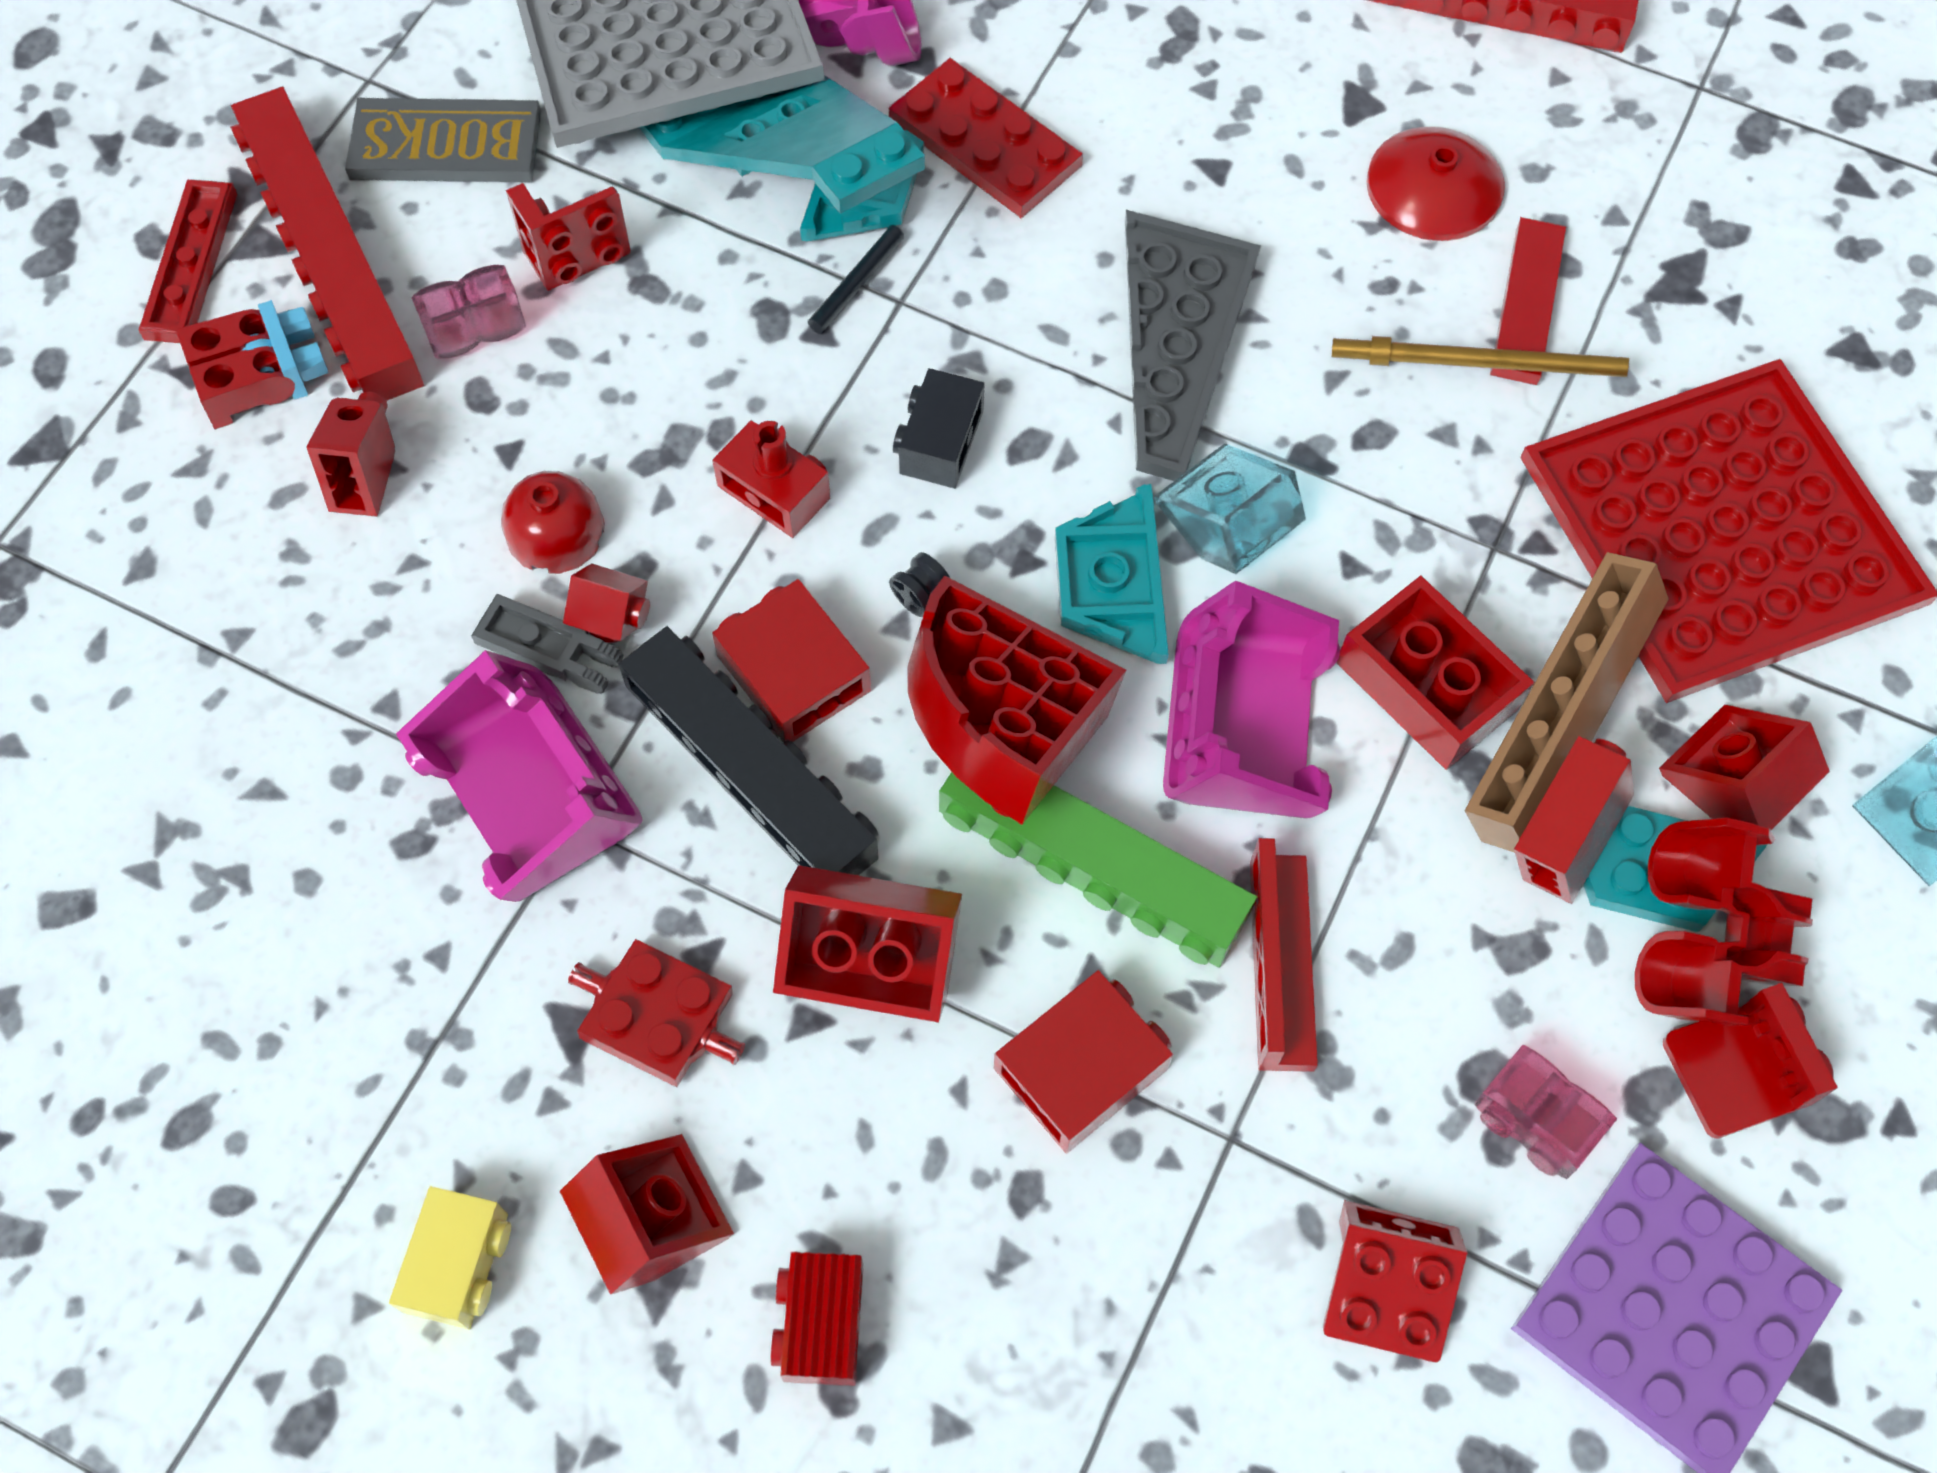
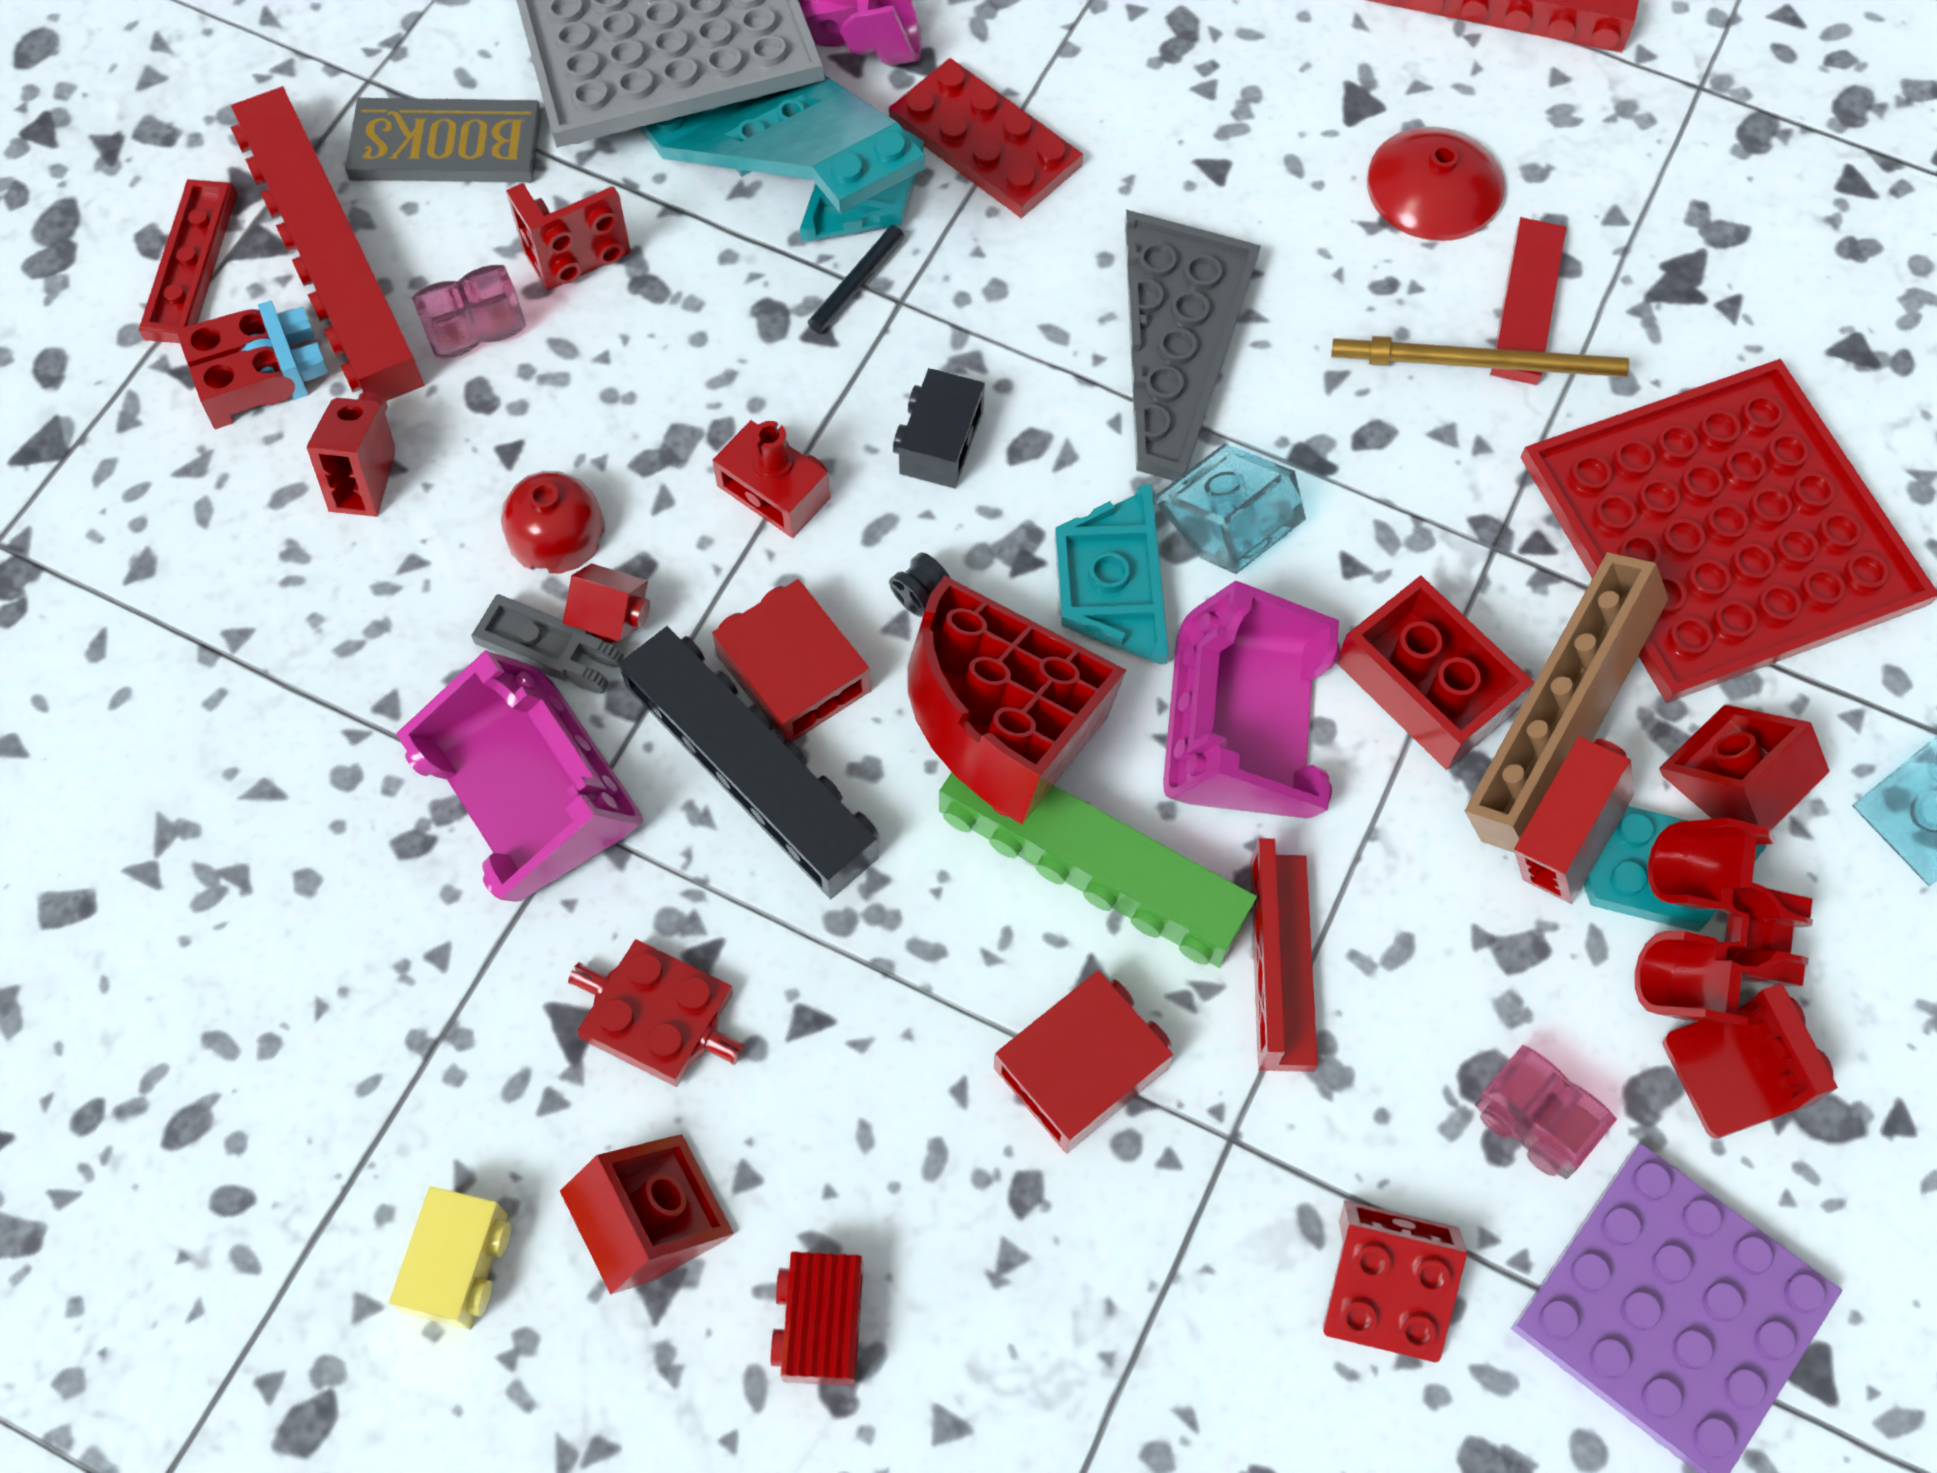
red brick [773,865,962,1023] -> none

